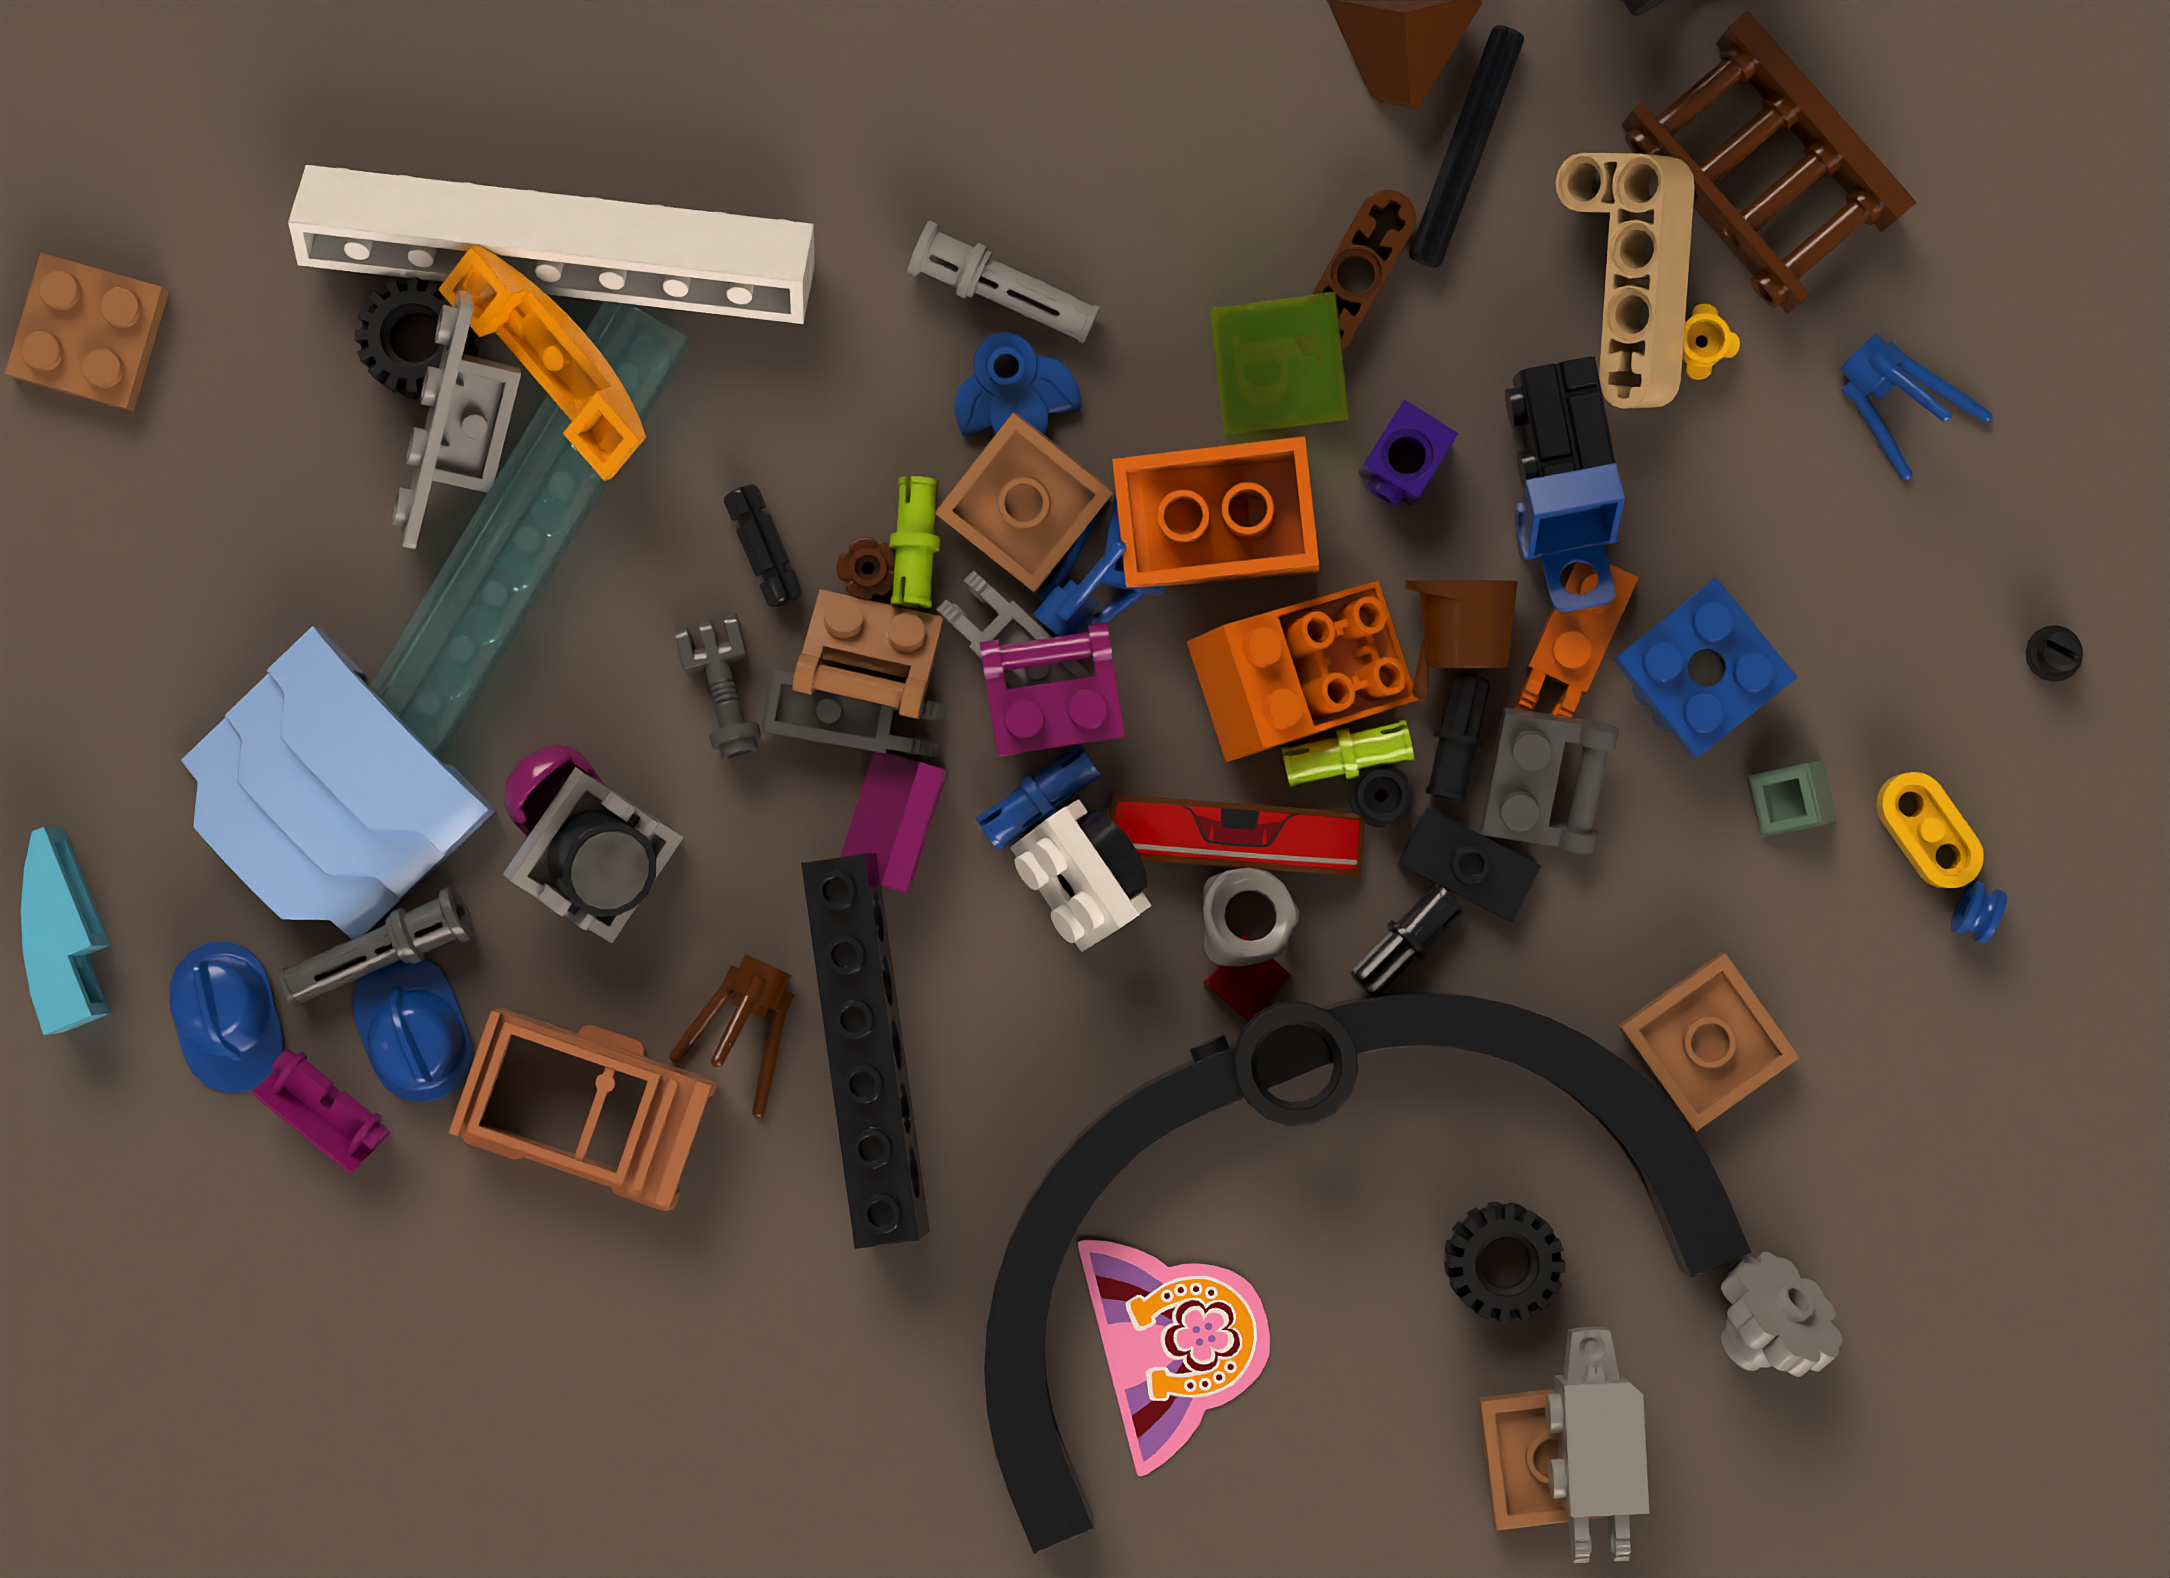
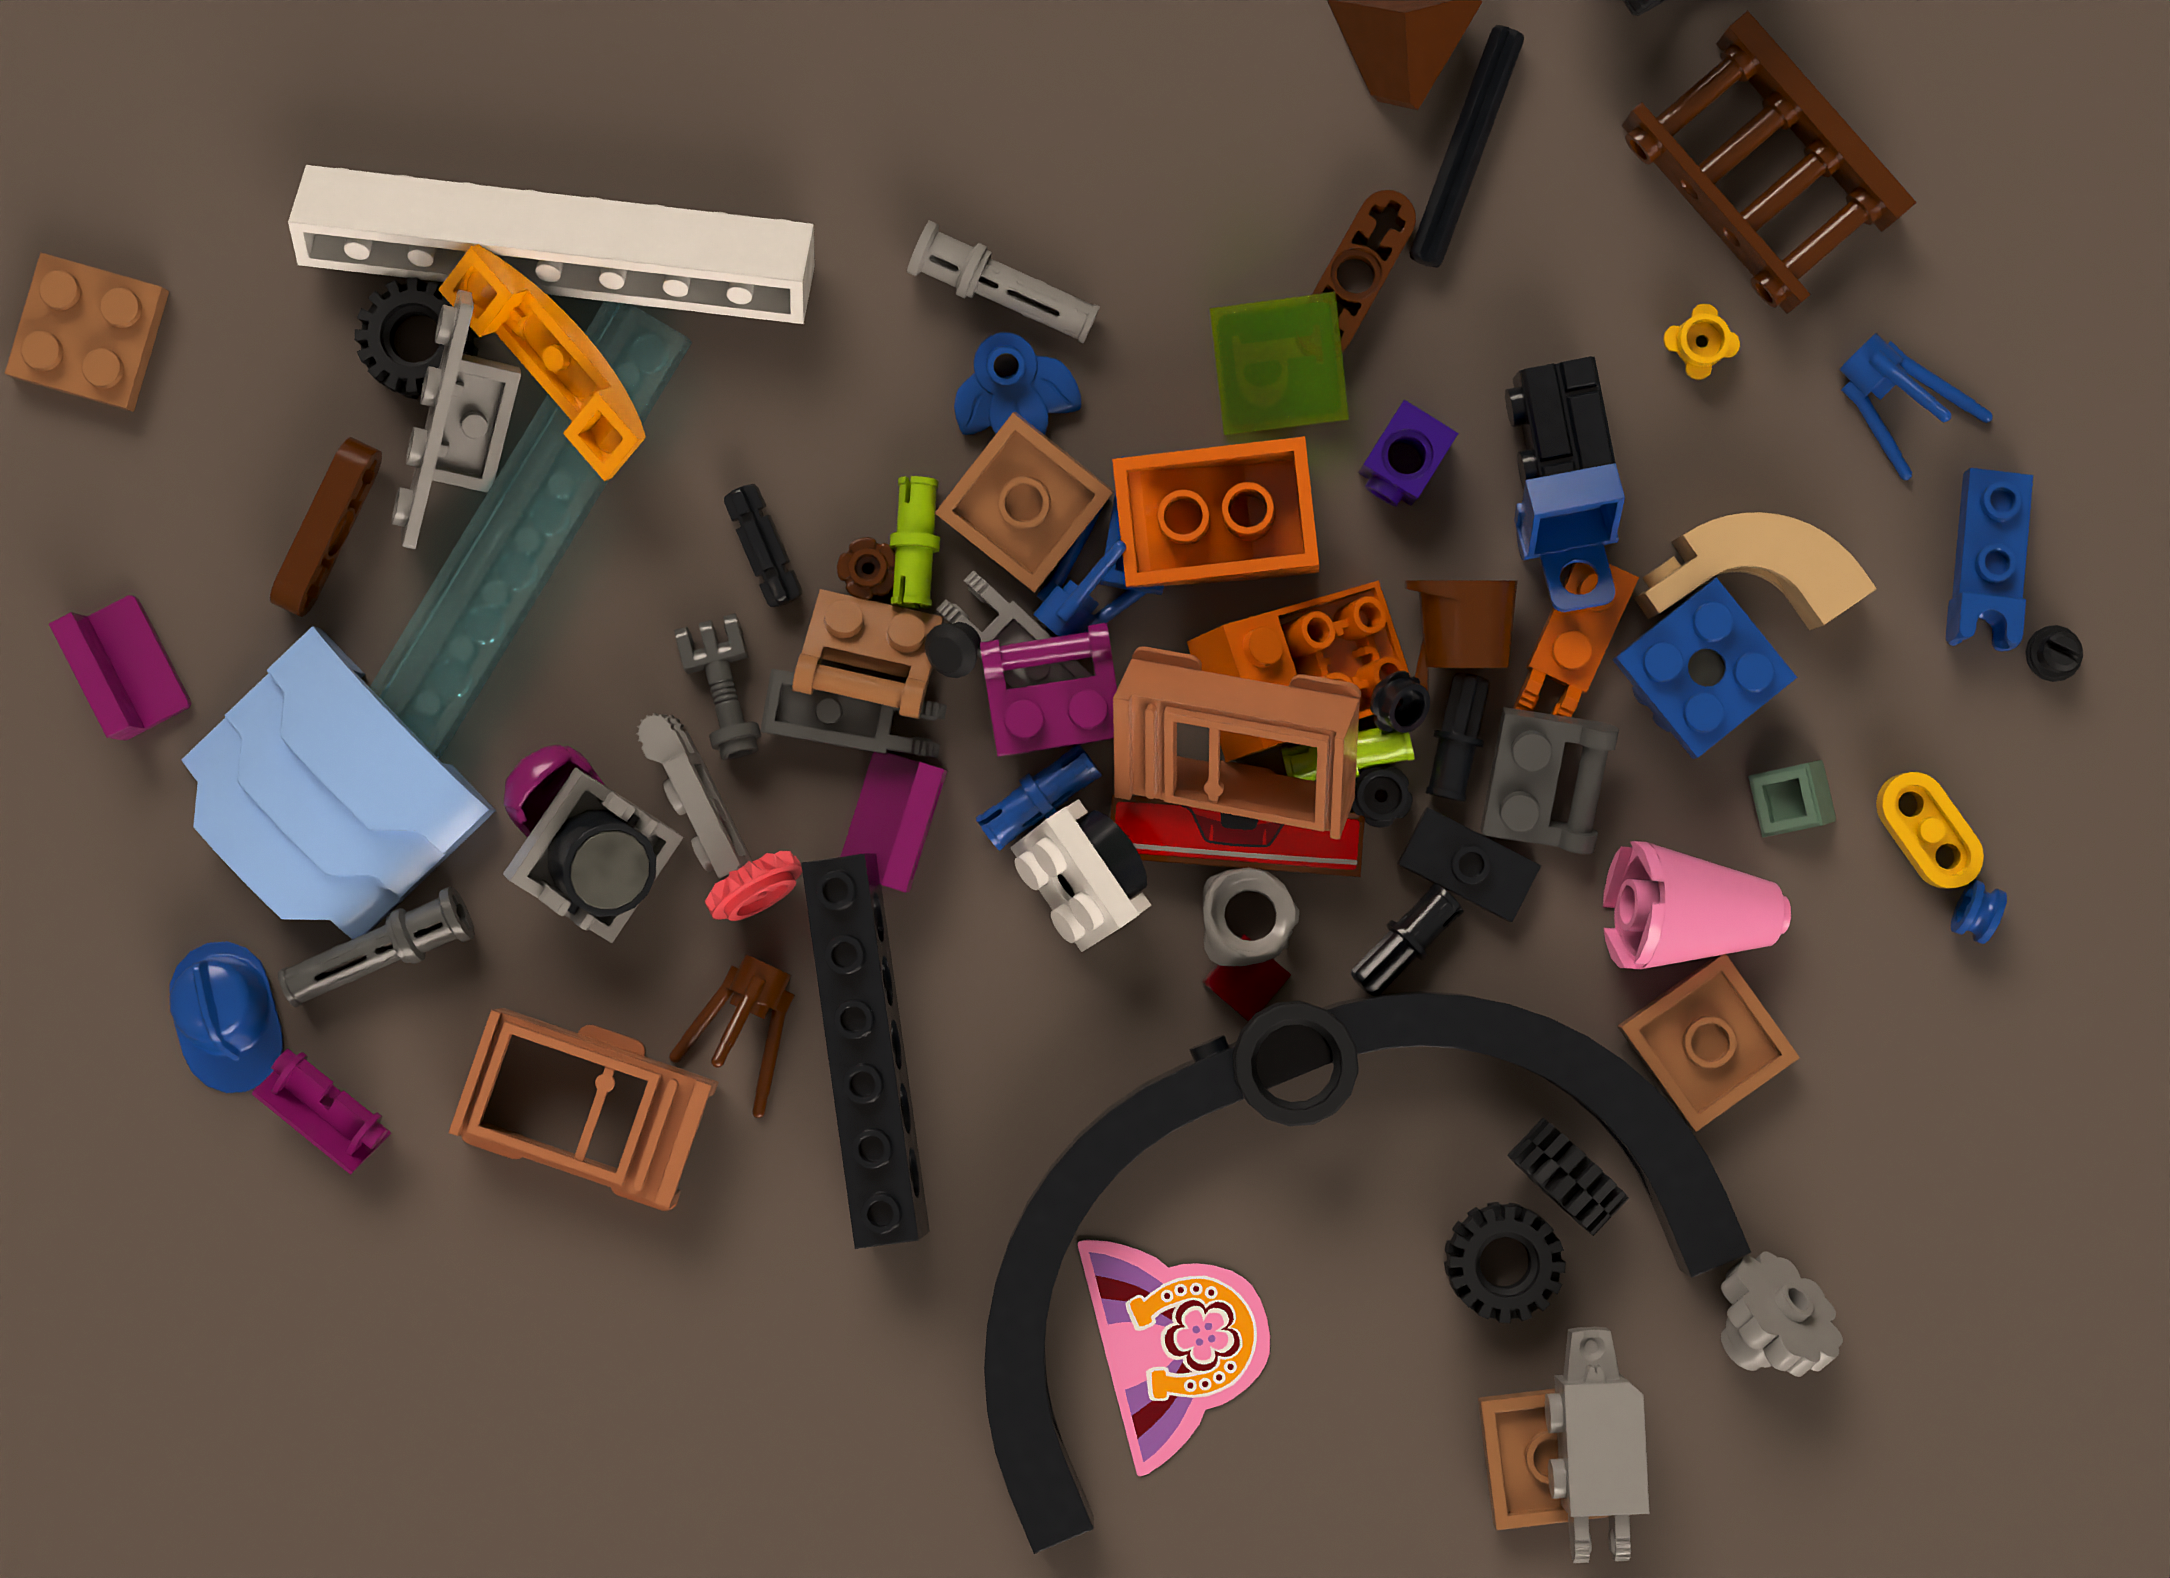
medium azure slope [20,827,111,1035] -> none
blue piece [352,958,473,1103] -> none
tan beam [1555,153,1695,409] -> none
none -> magenta panel [49,595,191,741]
none -> reddish brown beam [270,437,382,617]
none -> light grey hinge [636,713,752,879]
none -> coral gear [705,851,802,921]
none -> black piece [925,622,981,678]
none -> nougat piece [1113,646,1361,840]
none -> black plate [1370,671,1430,733]
none -> black tyre [1507,1118,1629,1236]
none -> bright pink cone [1603,841,1791,970]
none -> tan arch [1634,512,1877,631]
none -> blue plate [1946,468,2033,651]

